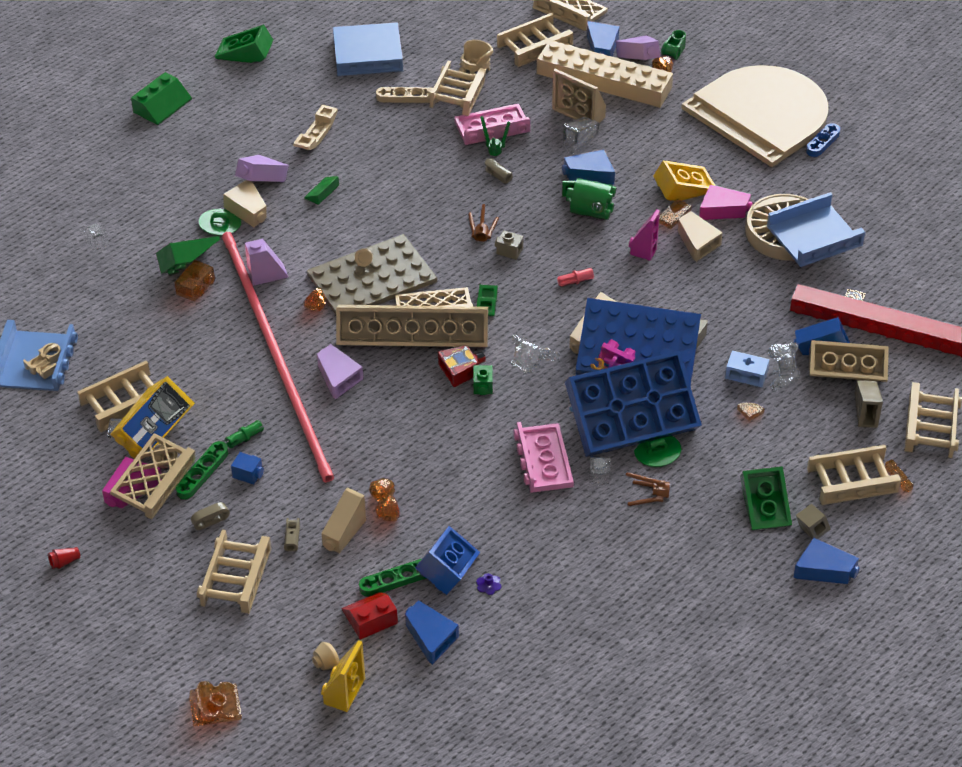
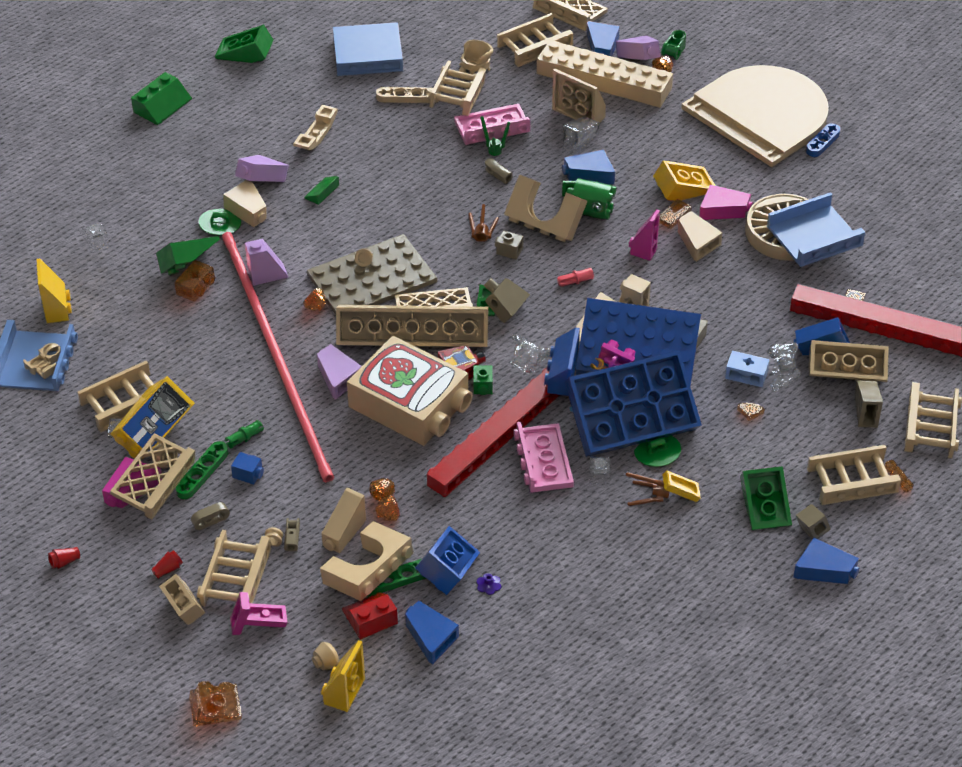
none -> yellow slope [36,258,72,323]
none -> red cone [151,550,183,579]
none -> tan brick [159,574,205,625]
none -> dark pink bracket [230,592,287,635]
none -> tan bush [265,527,283,546]
none -> tan arch [320,521,413,601]
none -> brick [347,336,473,446]
none -> red brick [427,368,560,497]
none -> dark tan torso [483,278,530,323]
none -> tan arch [504,175,587,242]
none -> blue slope [544,327,580,396]
none -> tan brick [619,274,651,306]
none -> yellow tile [662,470,701,502]

